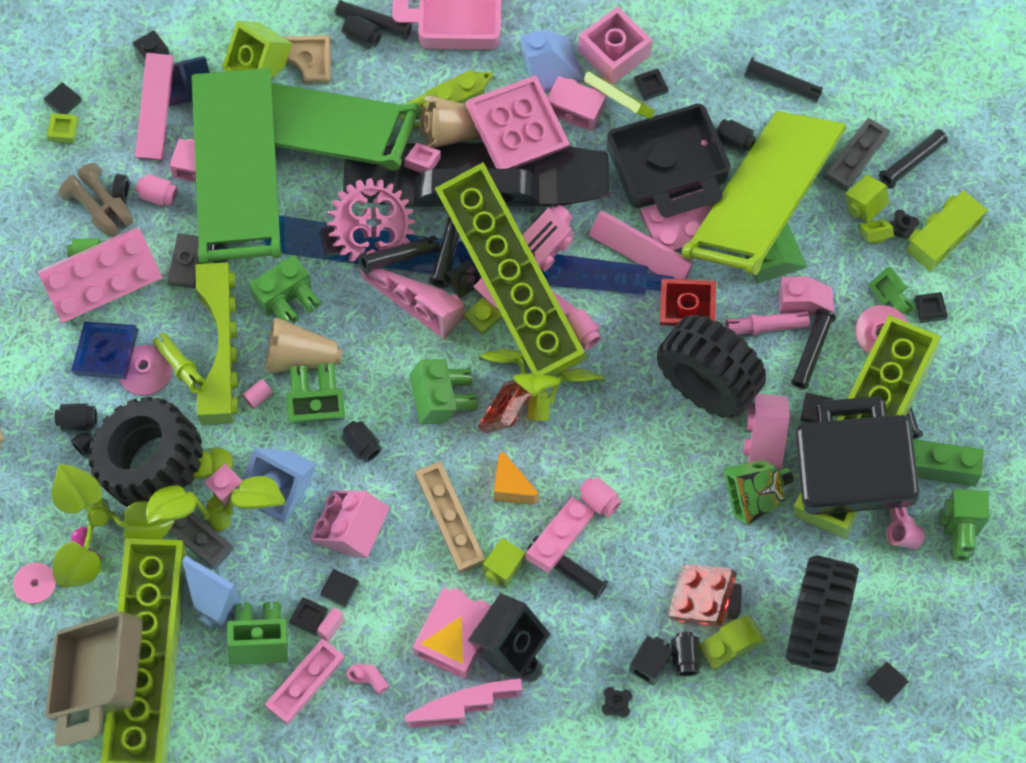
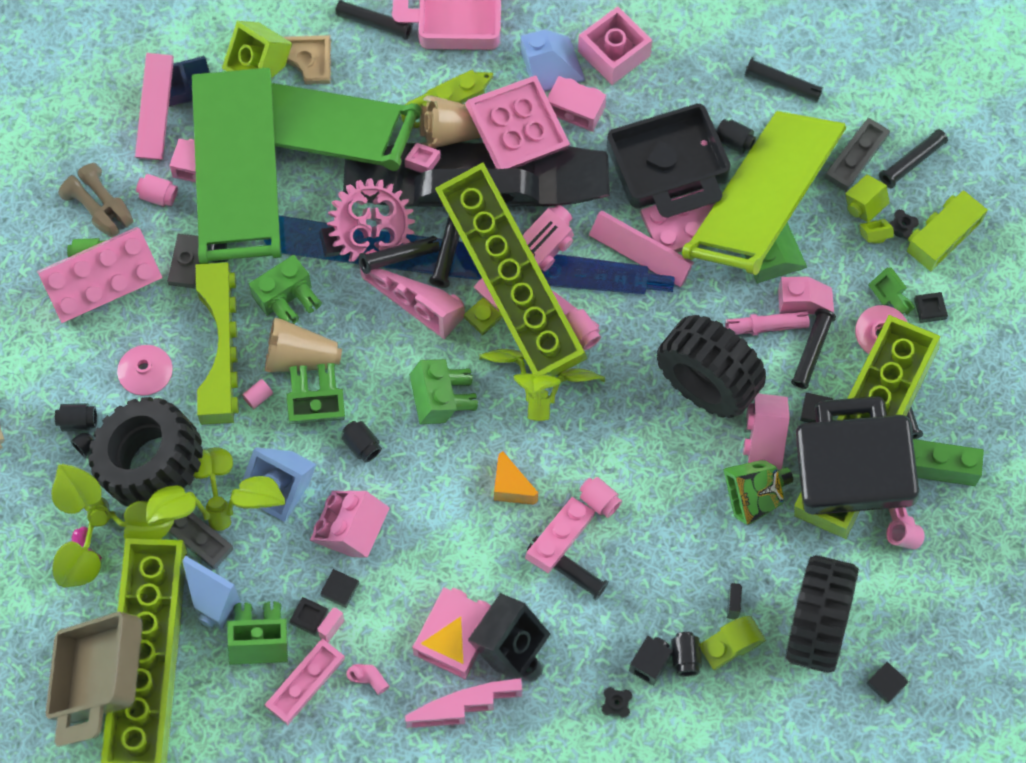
bright pink piece [13,562,56,604] -> none
black tile [44,82,82,114] -> none
lime plate [47,113,79,143] -> none
clear blue plate [71,321,139,379] -> none
black tile [112,174,131,204] -> none
black brick [132,30,170,69] -> none
lime pin [153,333,206,393] -> none
bright pink plate [204,464,242,505] -> none
black brick [342,15,382,49] -> none
tan plate [415,461,485,574] -> none
black plate [446,260,480,298] -> none
clear red plate [478,380,532,433] -> none
lime brick [482,537,526,588] -> none
lime tile [584,71,656,118] -> none
black tile [634,68,668,101] -> none
red slope [660,279,716,326] -> none
clear red plate [667,564,737,626] -> none
bright green brick [939,489,989,561] -> none

